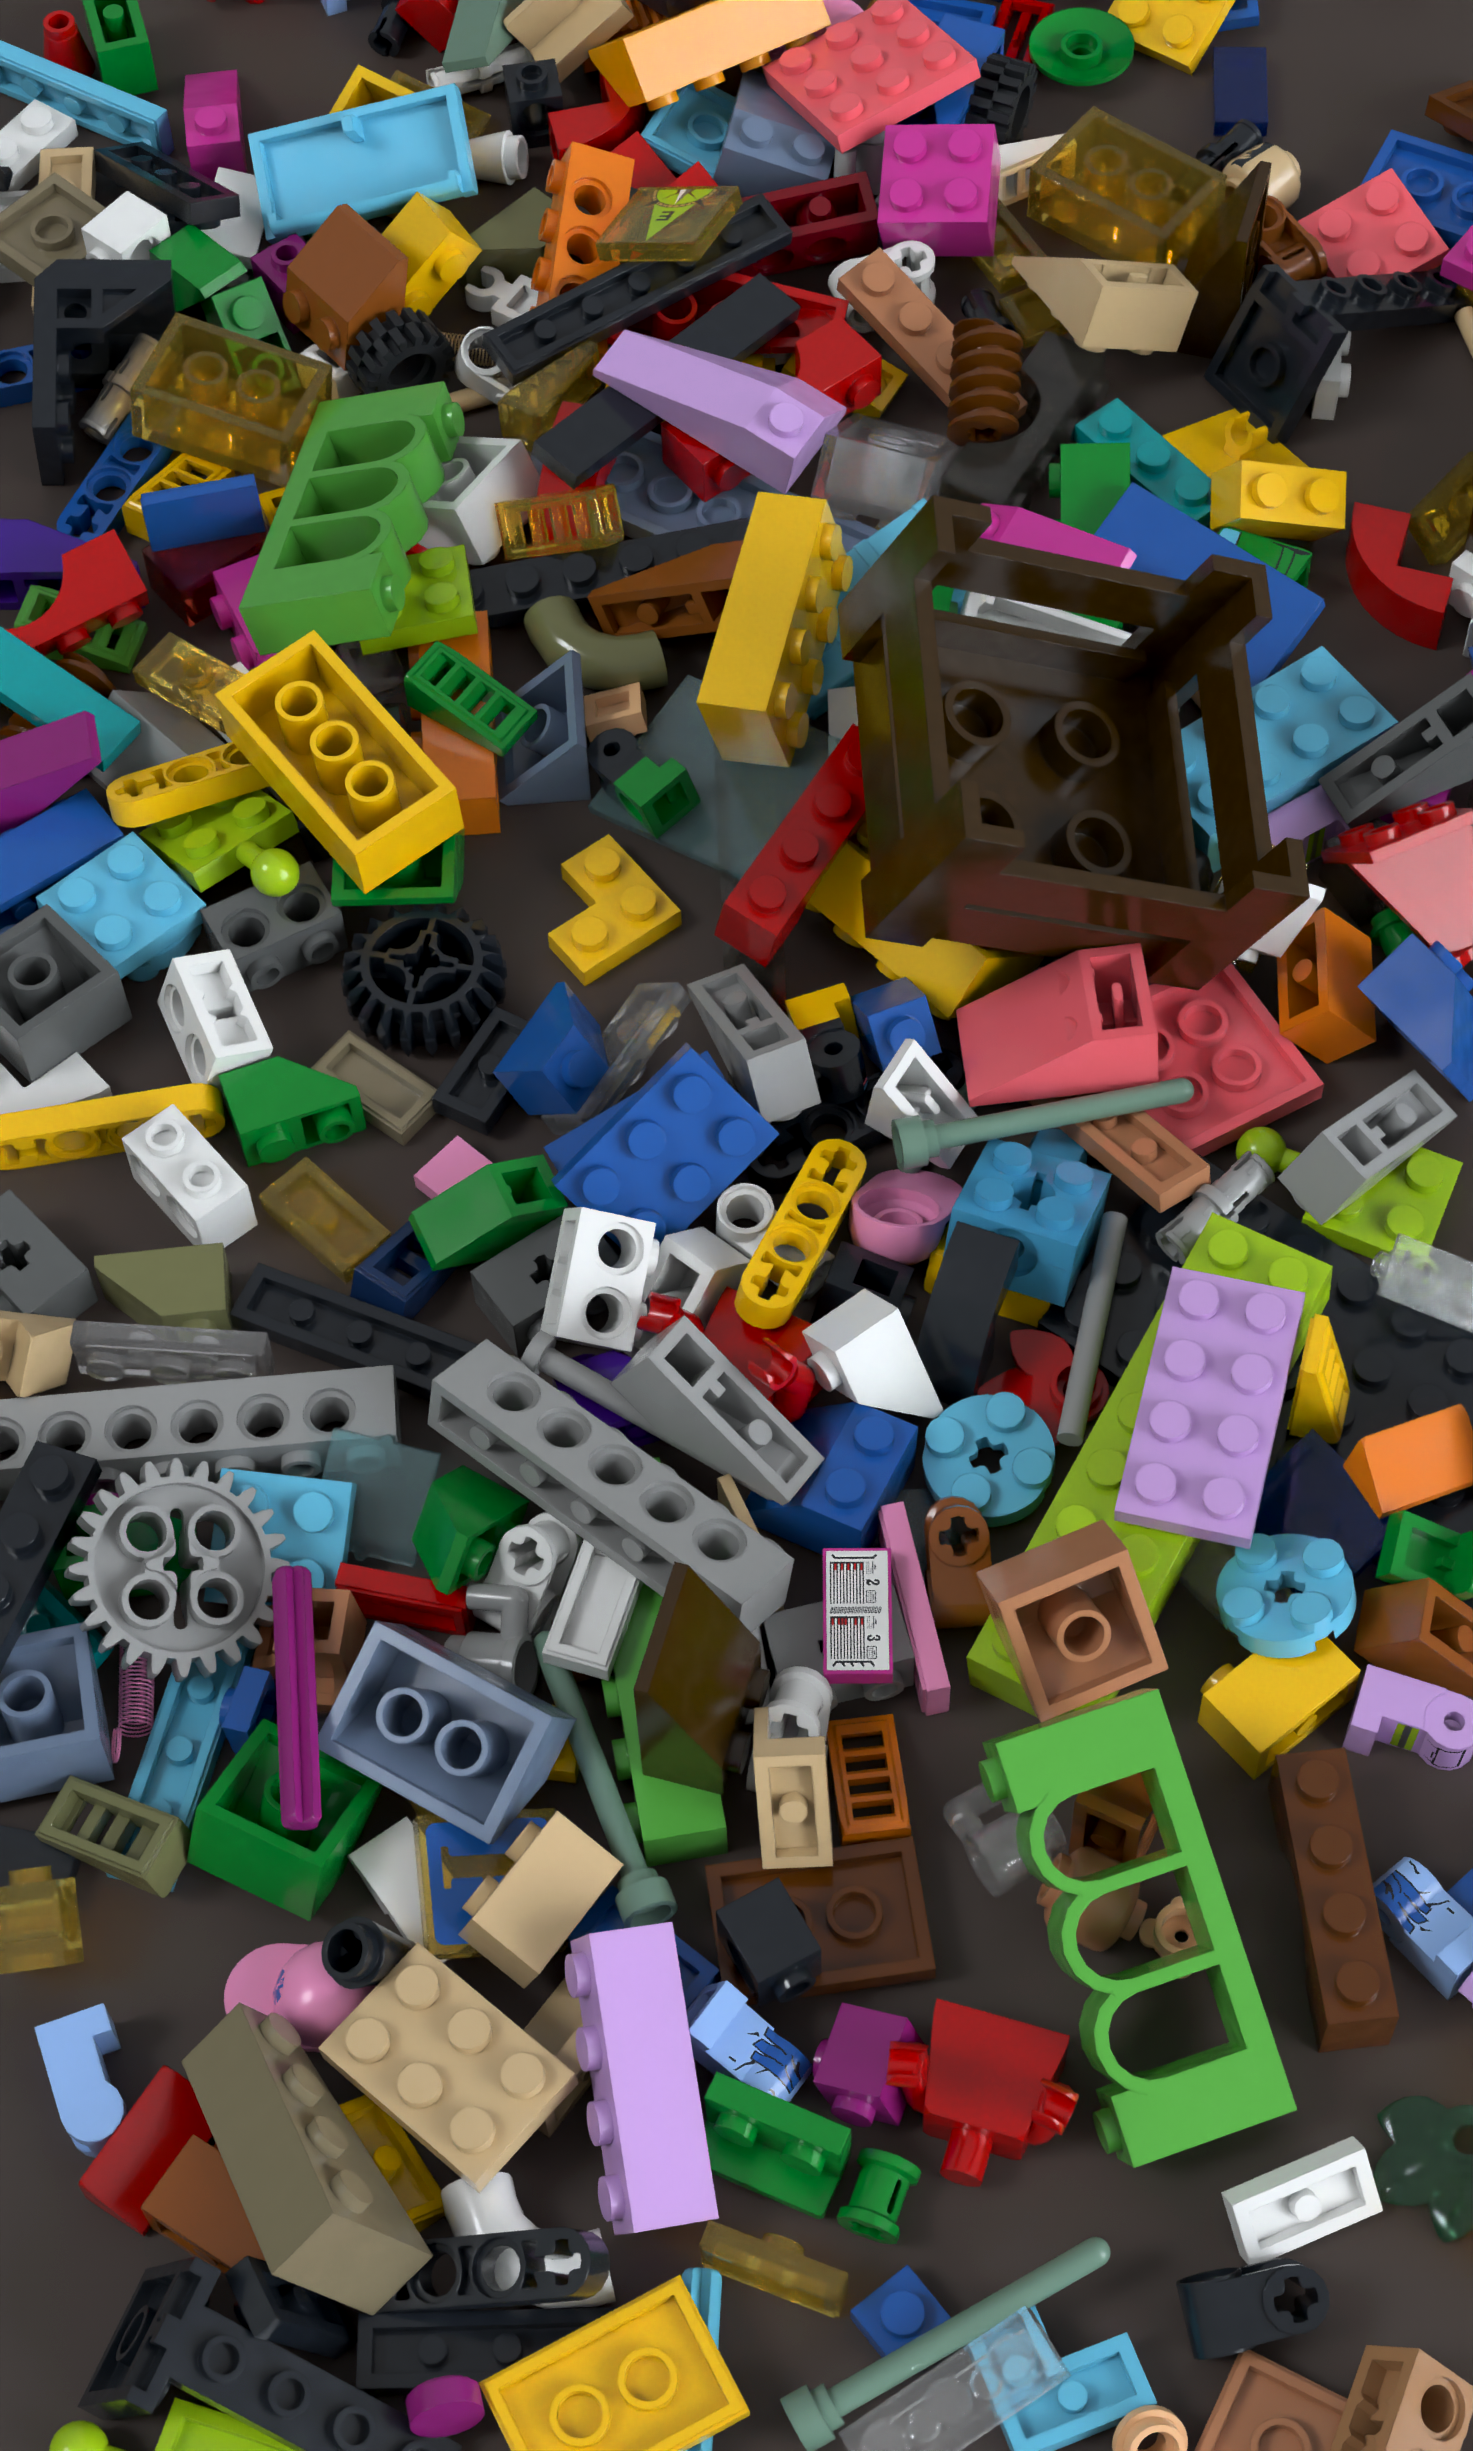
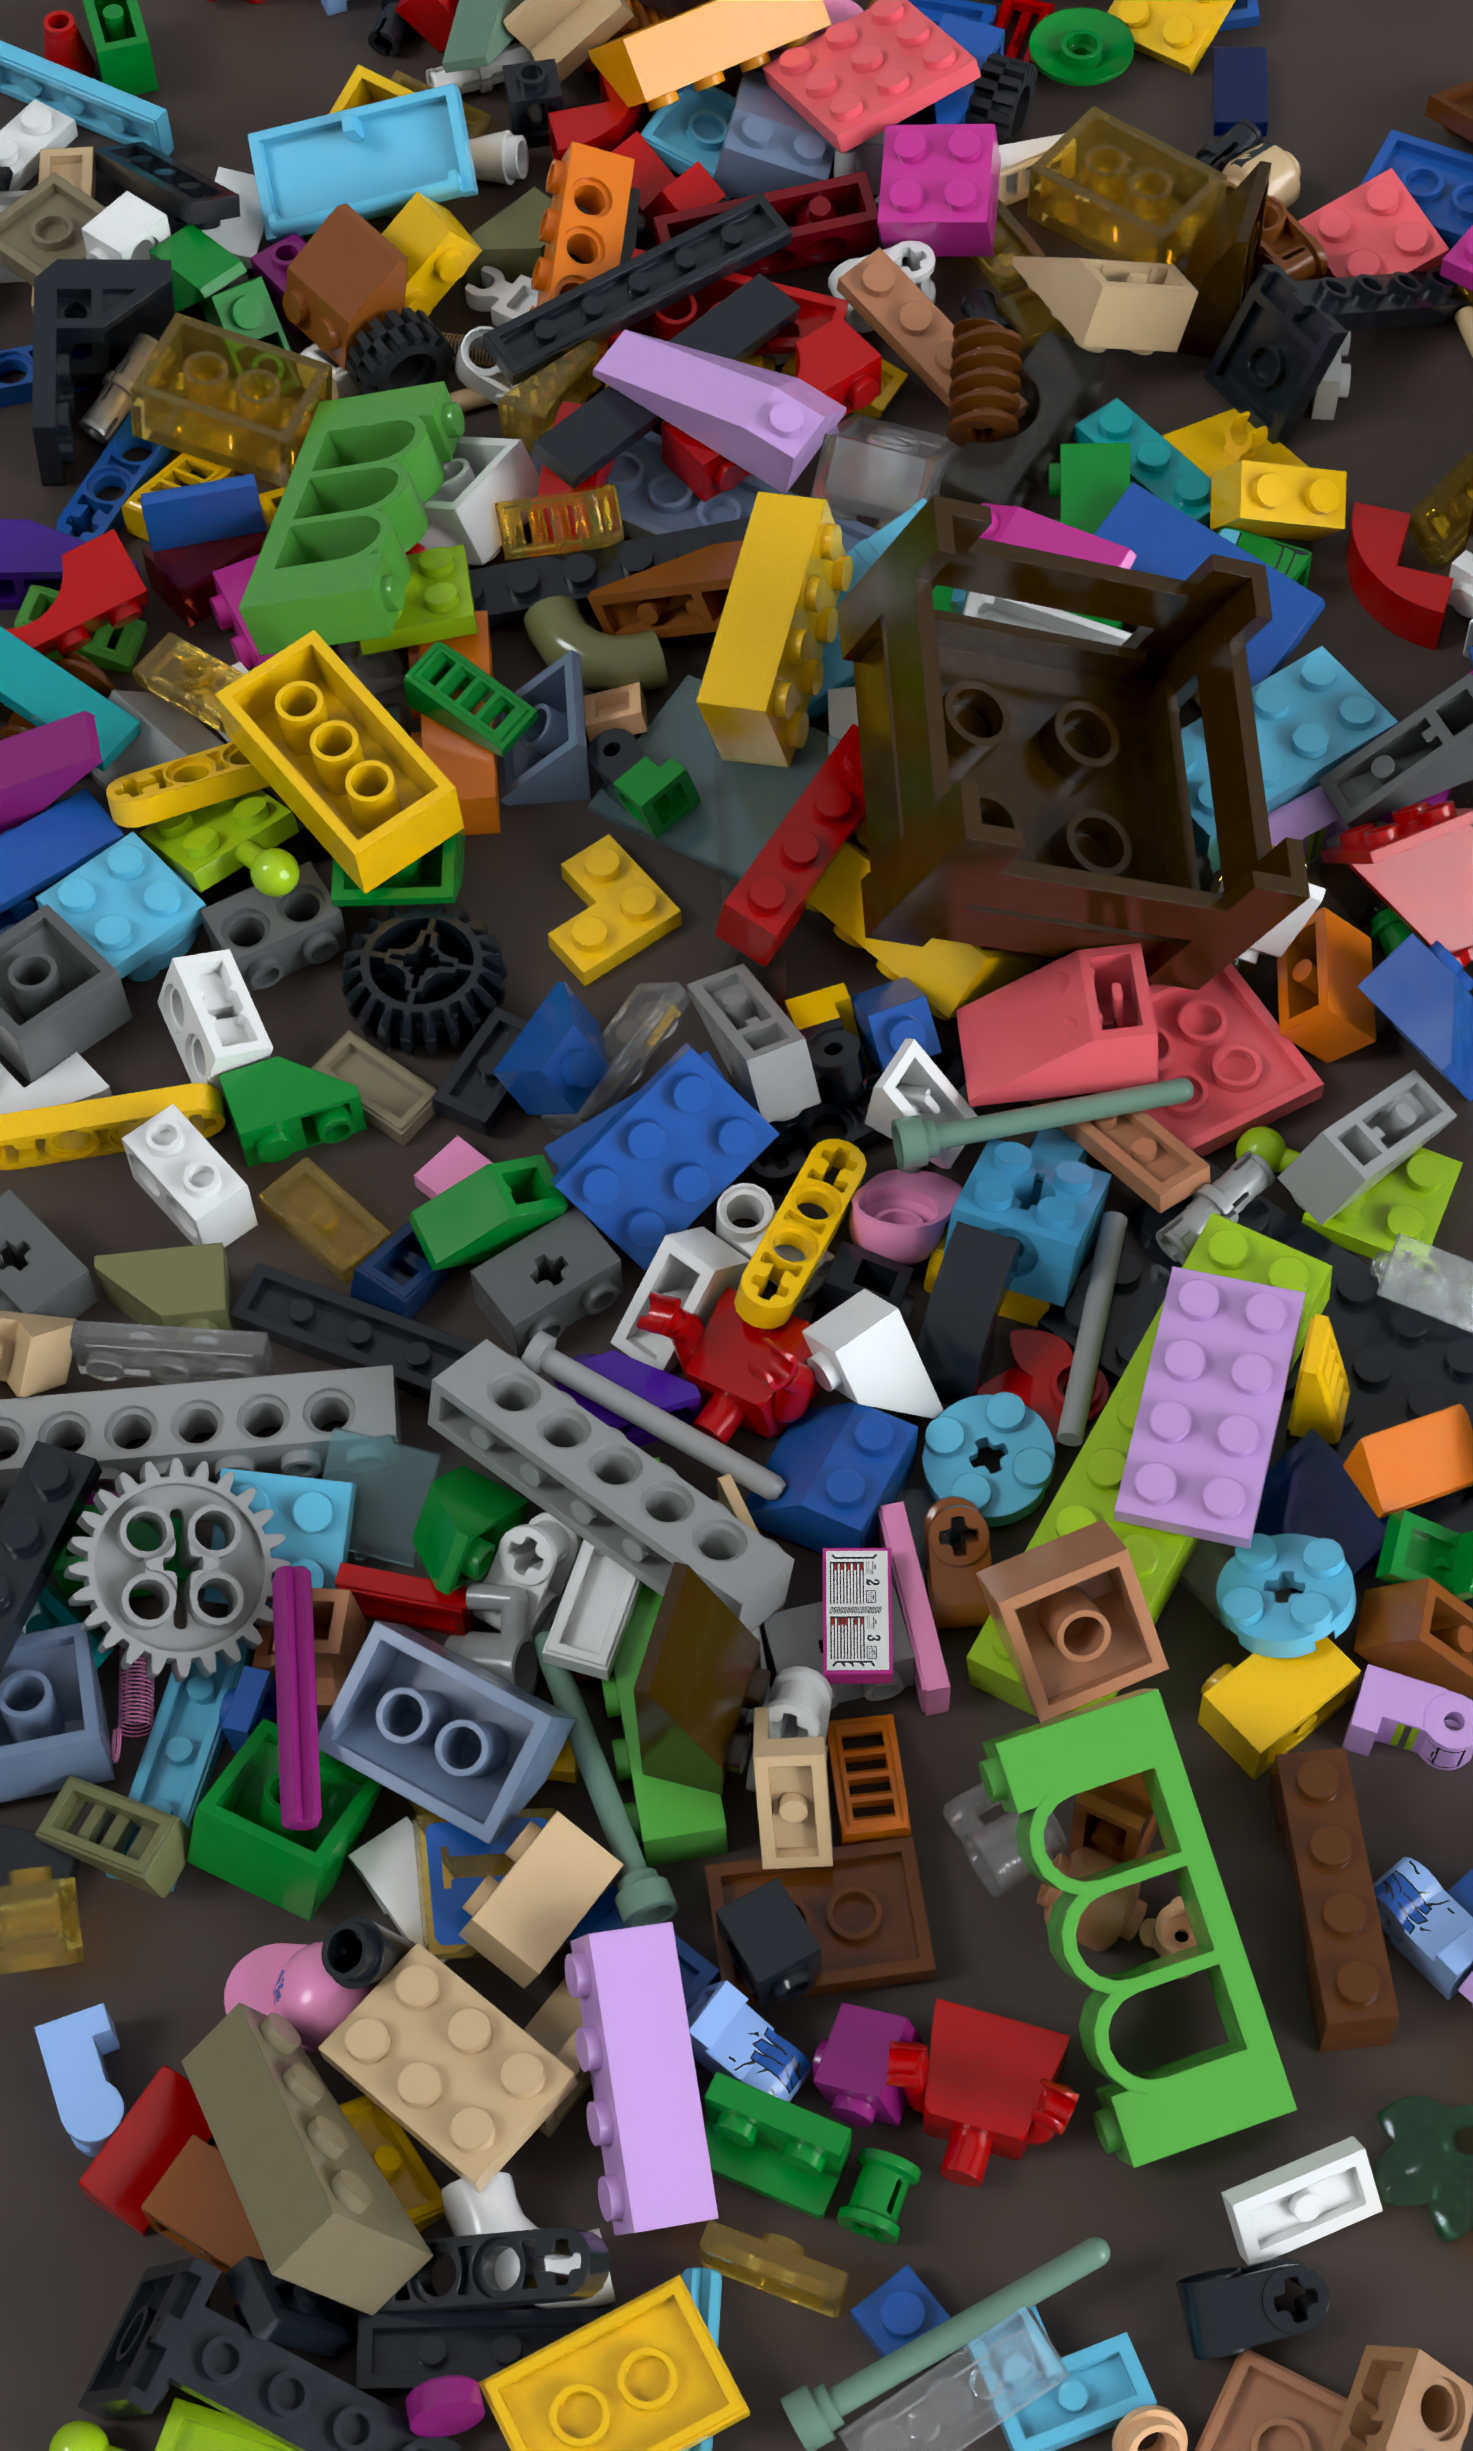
dark pink slope [183,69,247,181] -> none
white brick [540,1207,660,1352] -> none
clear yellow tile [595,186,743,261] -> none
light grey slope [610,1315,825,1506] -> none

